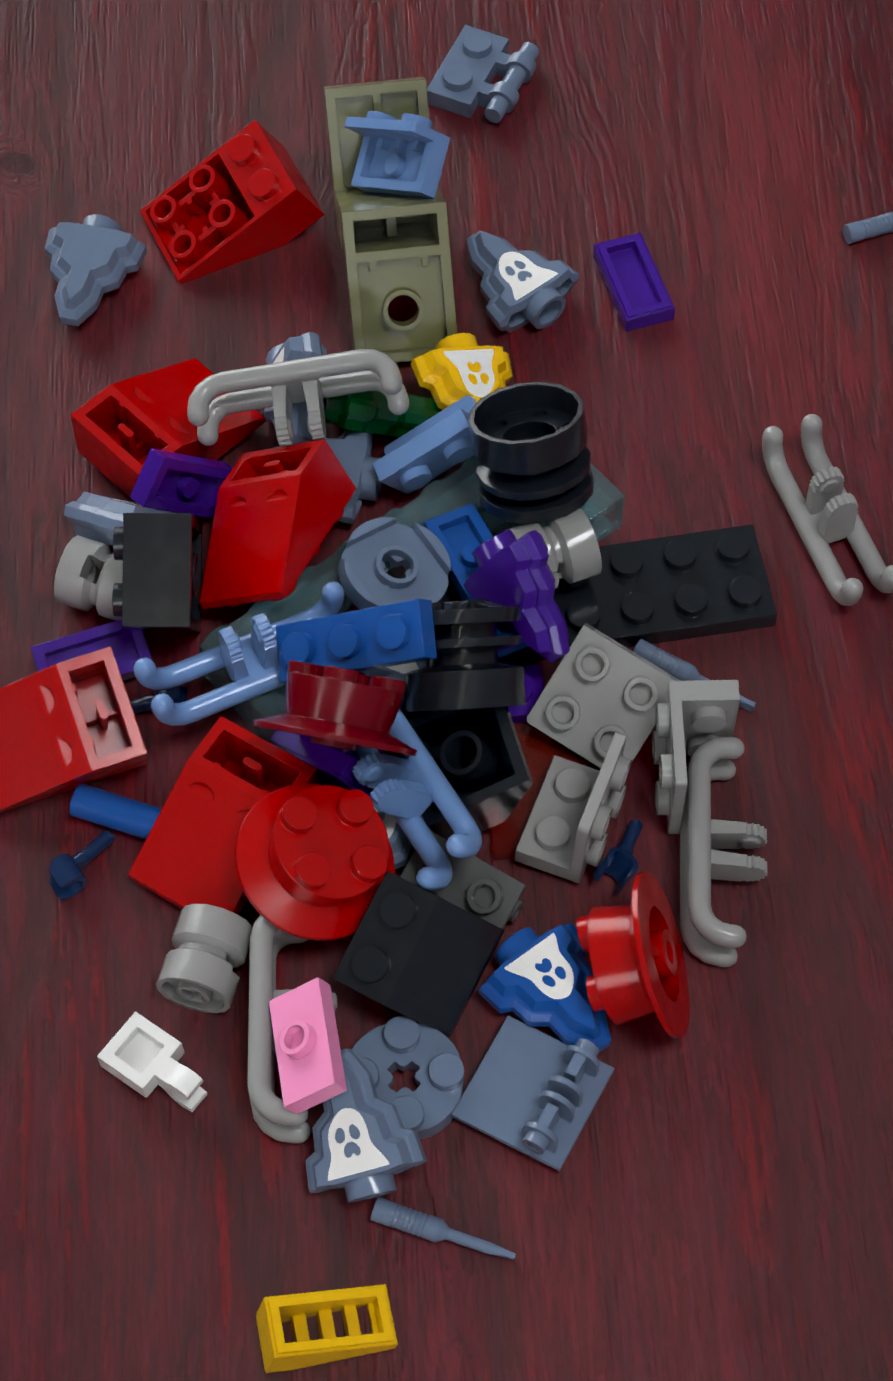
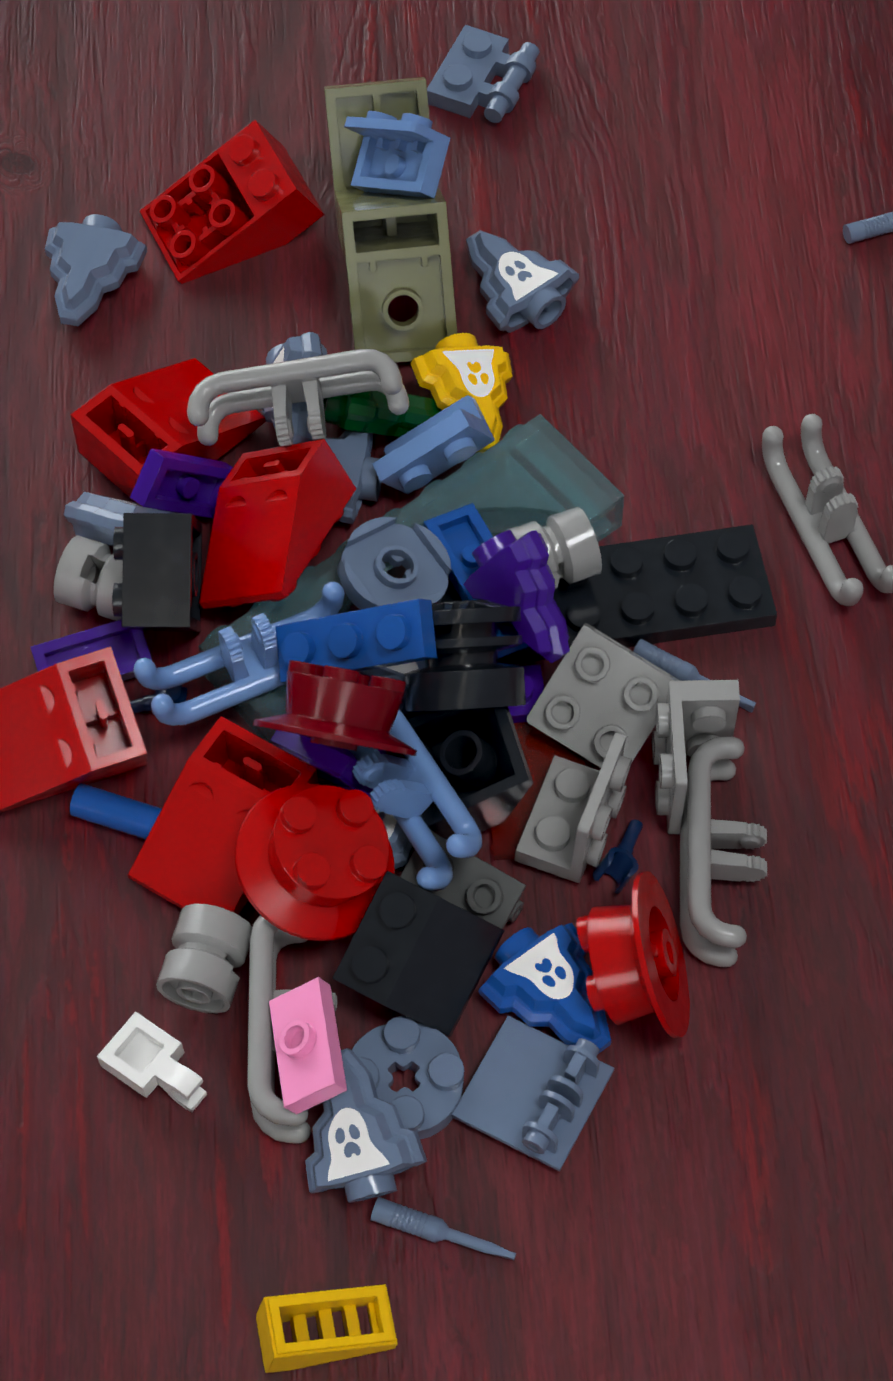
dark blue hand [49,830,115,900] -> none
black wheel [468,382,594,524] -> none
dark purple tile [593,233,675,332] -> none

